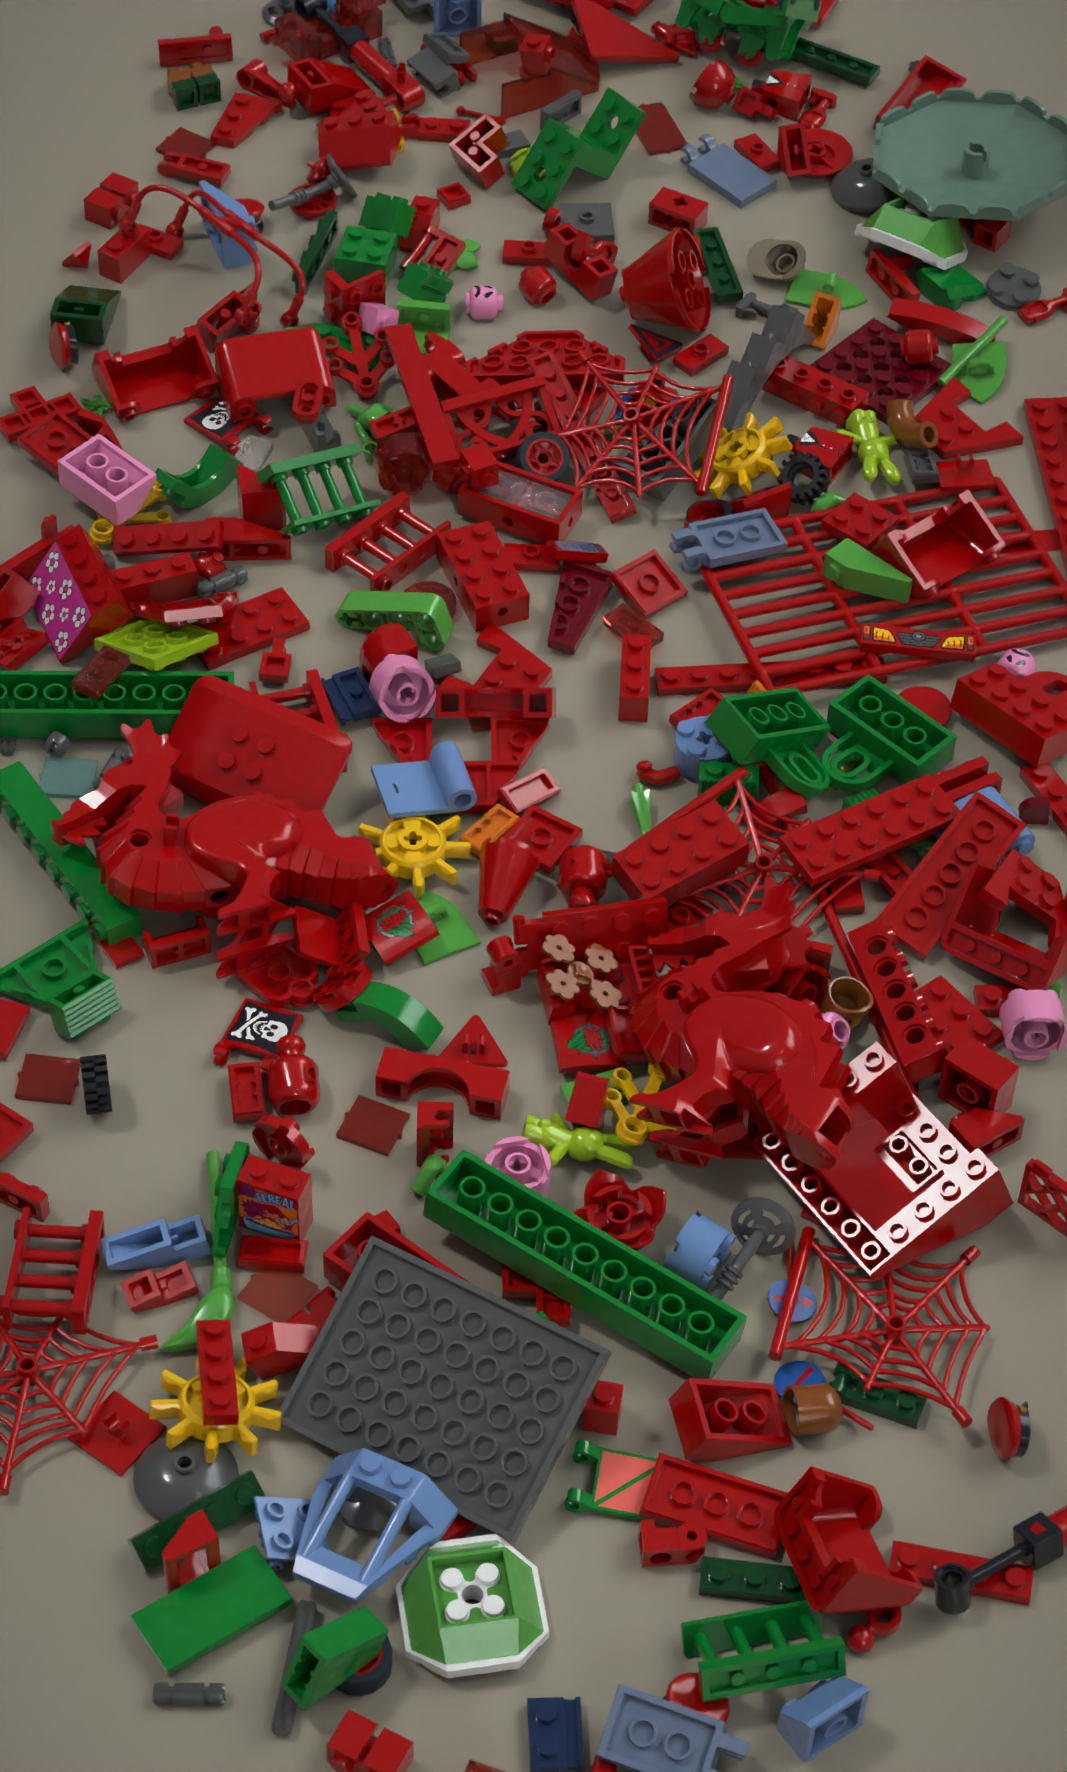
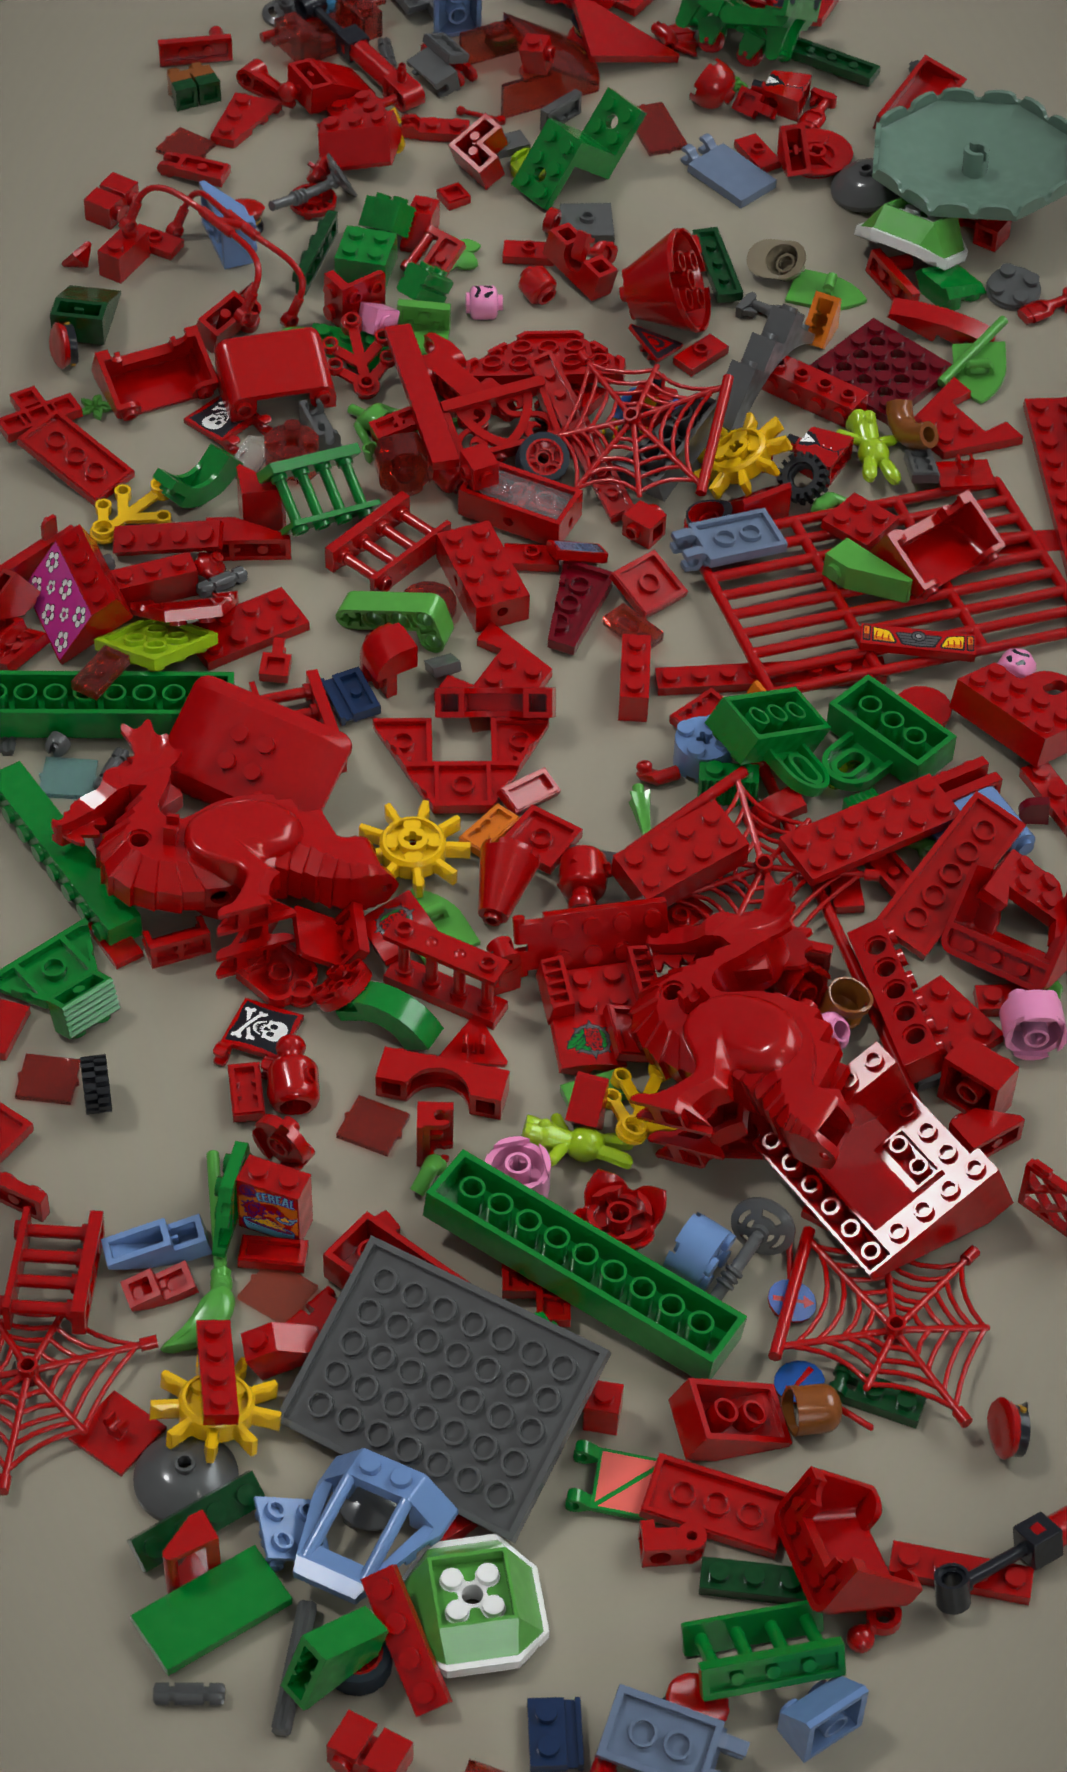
bright pink slope [58,433,157,526] -> none
red slope [77,408,122,449] -> none
red plate [292,379,324,424] -> none
bright pink brick [369,654,436,723] -> none
medium blue door [371,741,477,819] -> none
plant [542,934,622,1009] -> none
red brick [648,187,709,235] -> none
red head [900,329,938,365] -> none
none -> clear red brick [264,419,320,484]
none -> red plate [360,1564,453,1717]
none -> red fence [383,914,510,1030]
none -> red brick [622,500,667,549]

